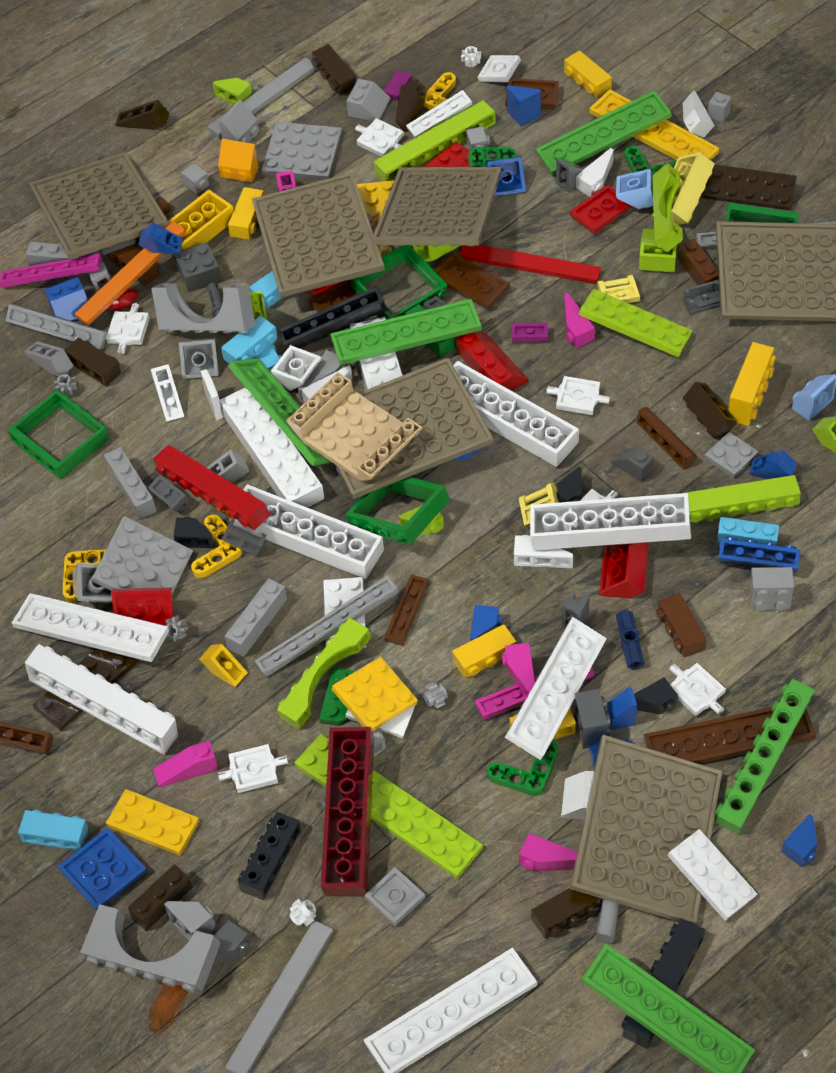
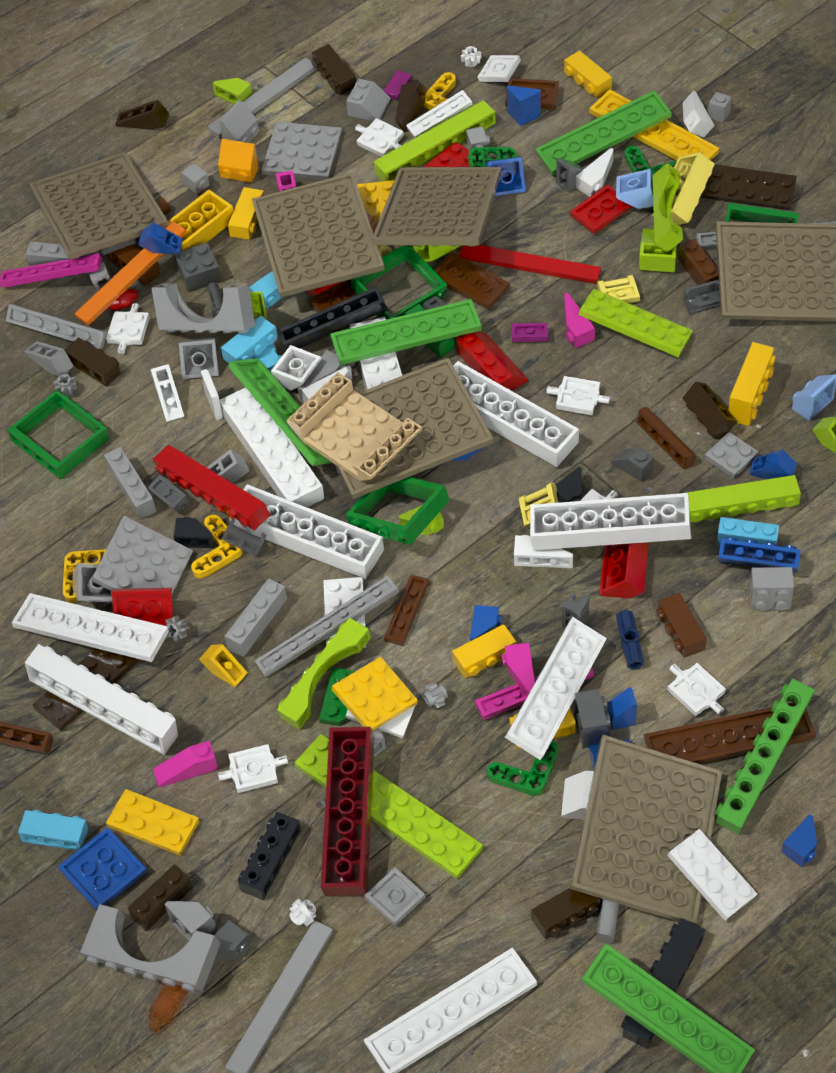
blue slope [44,277,88,322] -> none
dark pink slope [519,833,577,872] -> none
black slope [634,677,678,715] -> none

